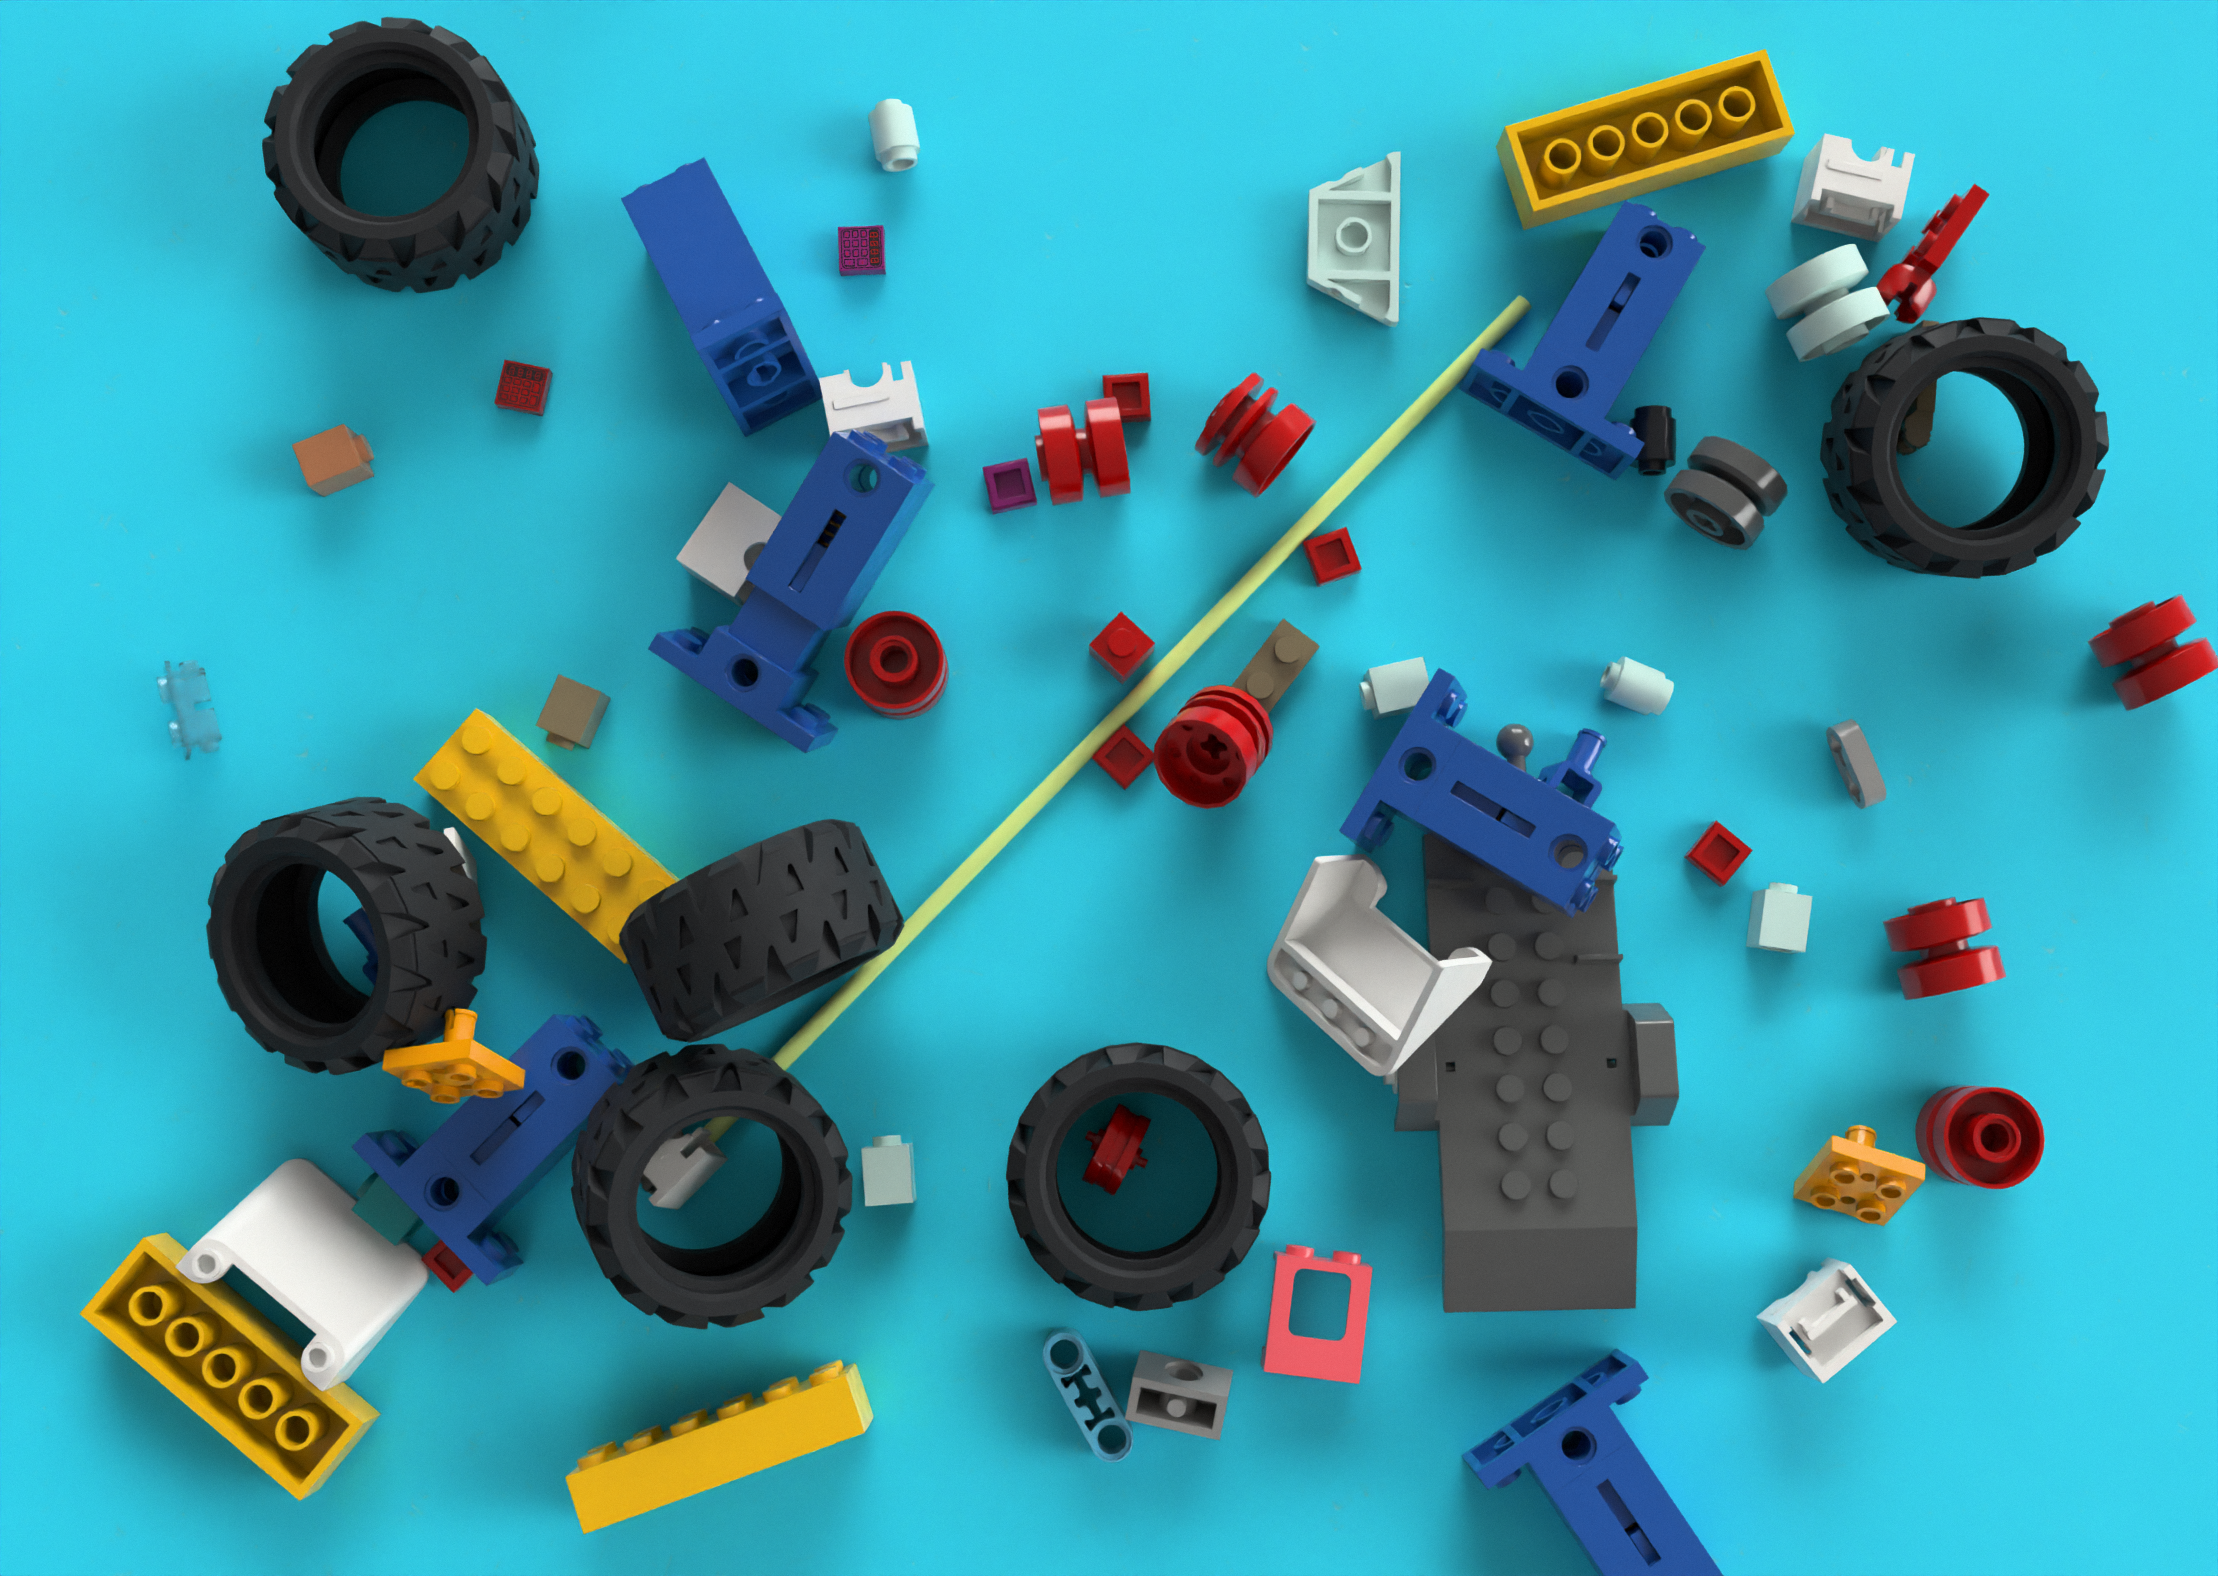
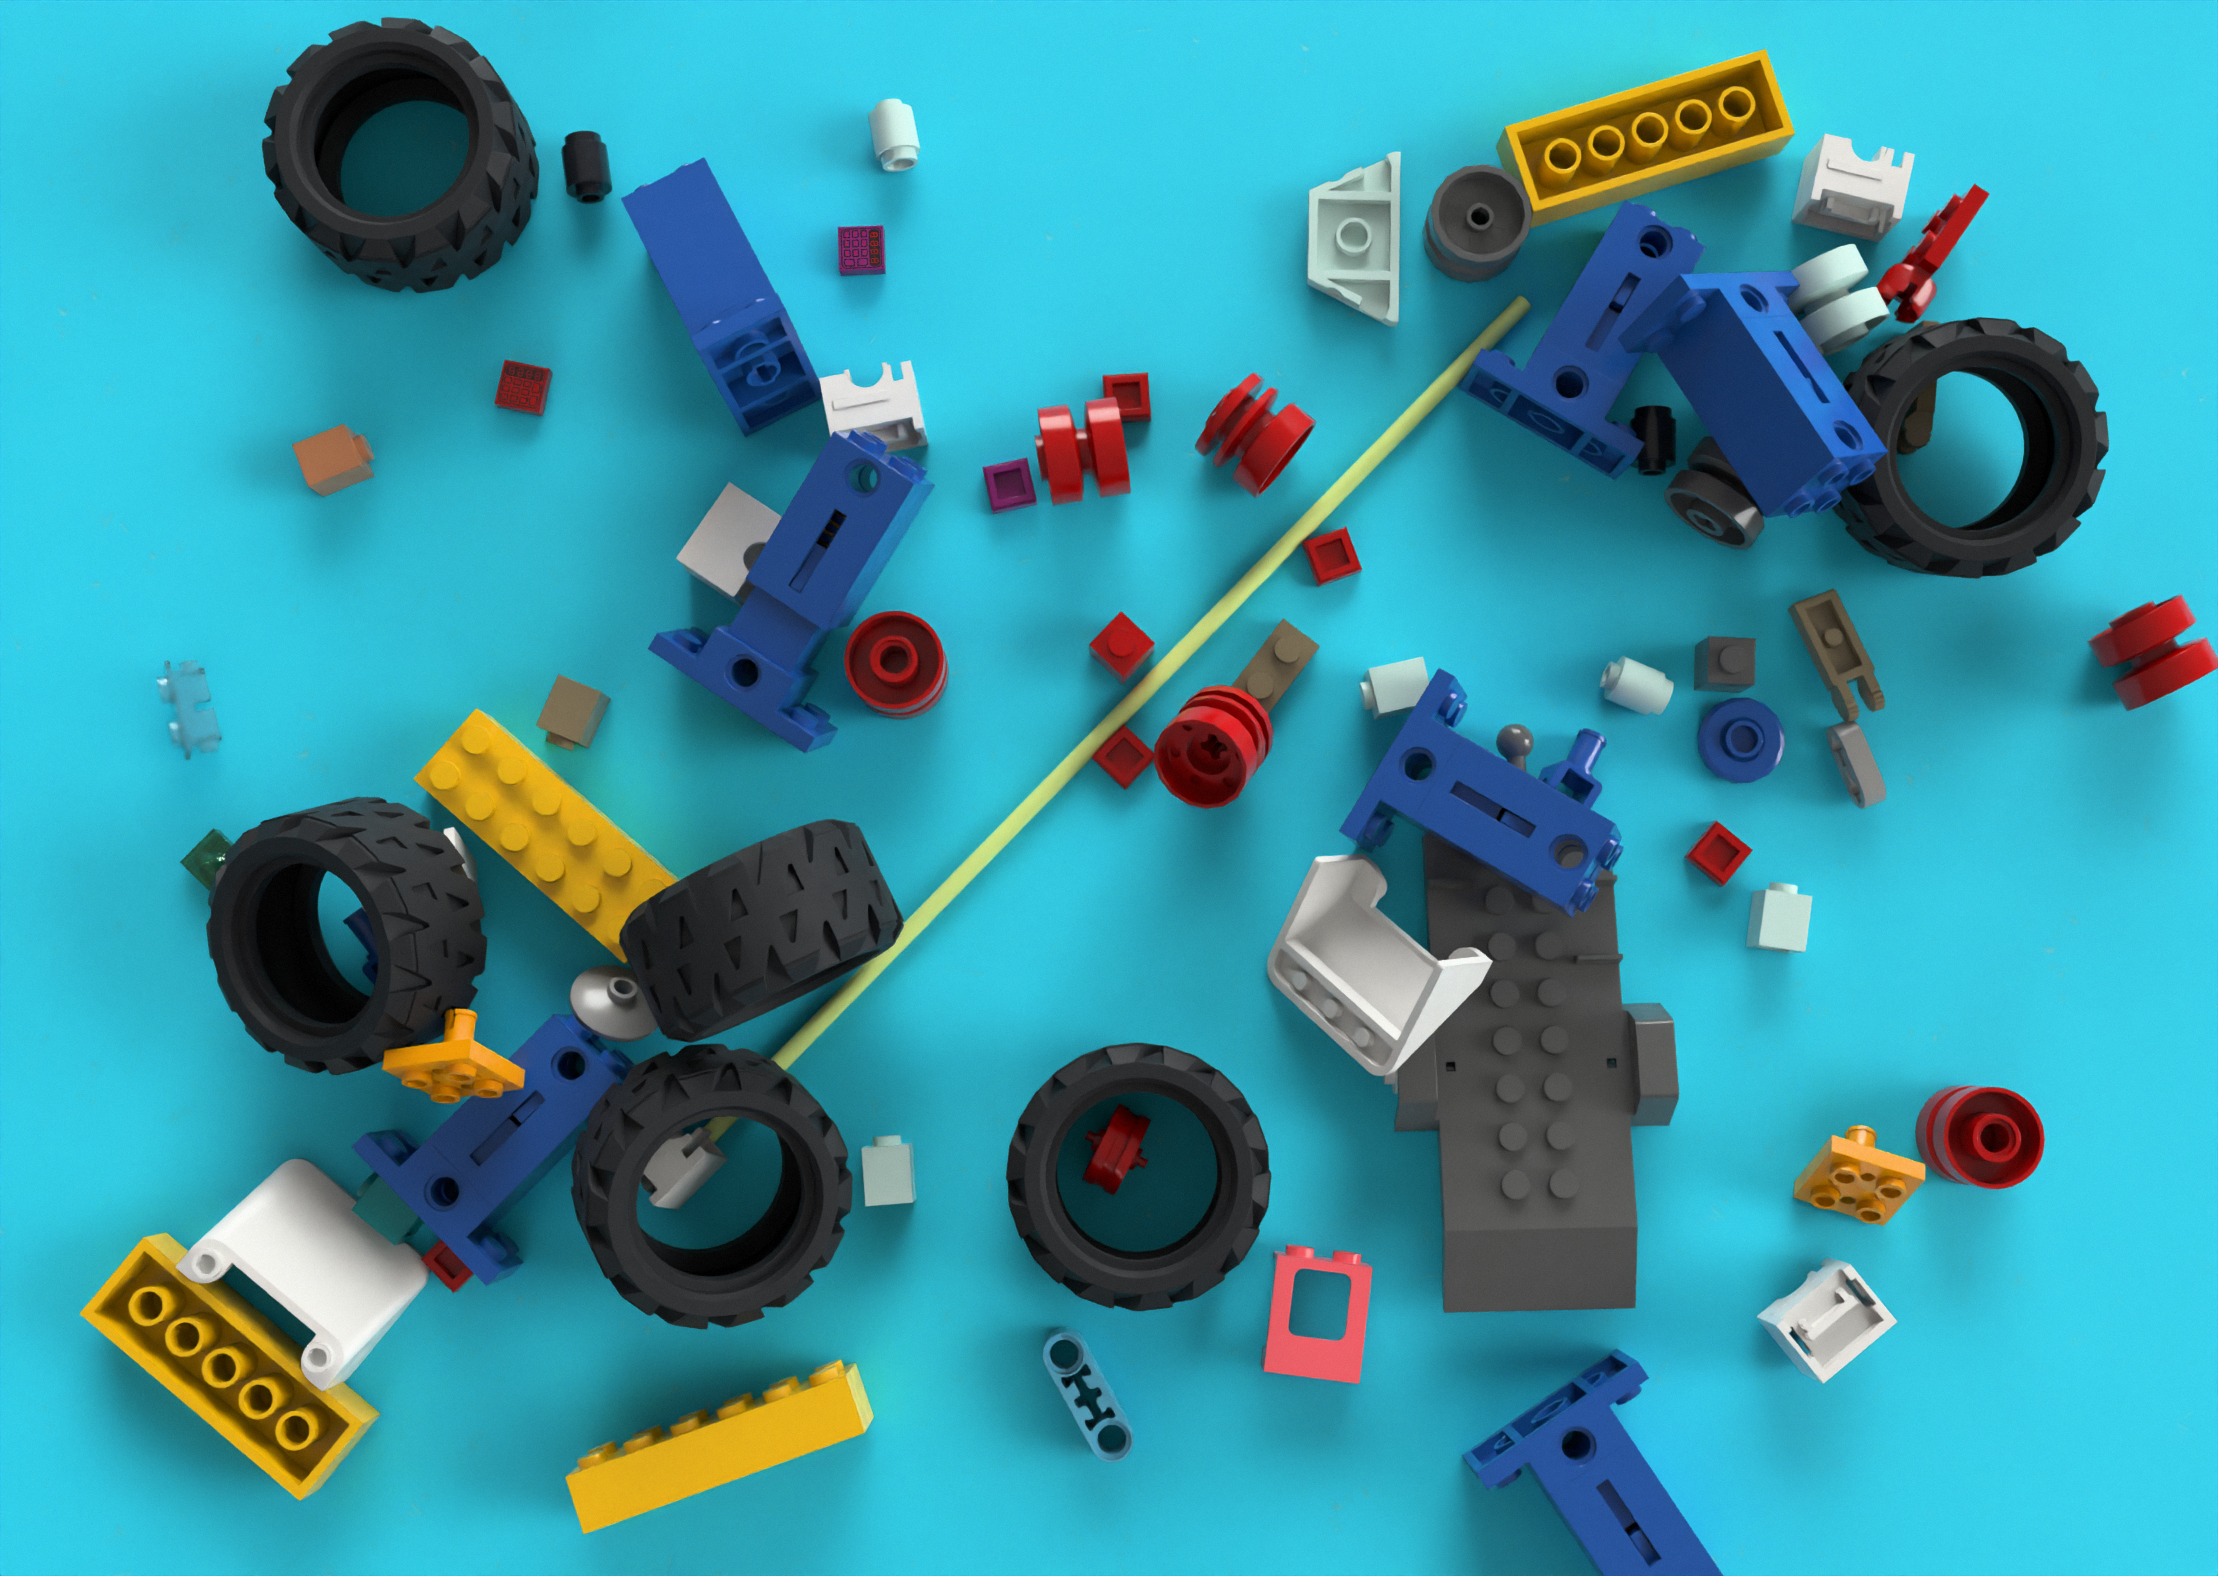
light grey brick [1125,1350,1233,1441] -> none
red wheel [1883,897,2006,1000] -> none
none -> clear green tile [180,828,233,891]
none -> black brick [561,131,612,204]
none -> light grey dish [569,965,658,1042]
none -> dark grey wheel [1422,164,1532,283]
none -> blue brick [1617,271,1888,518]
none -> dark grey brick [1694,636,1756,693]
none -> blue wheel [1697,698,1785,783]
none -> dark tan hinge [1788,589,1885,722]

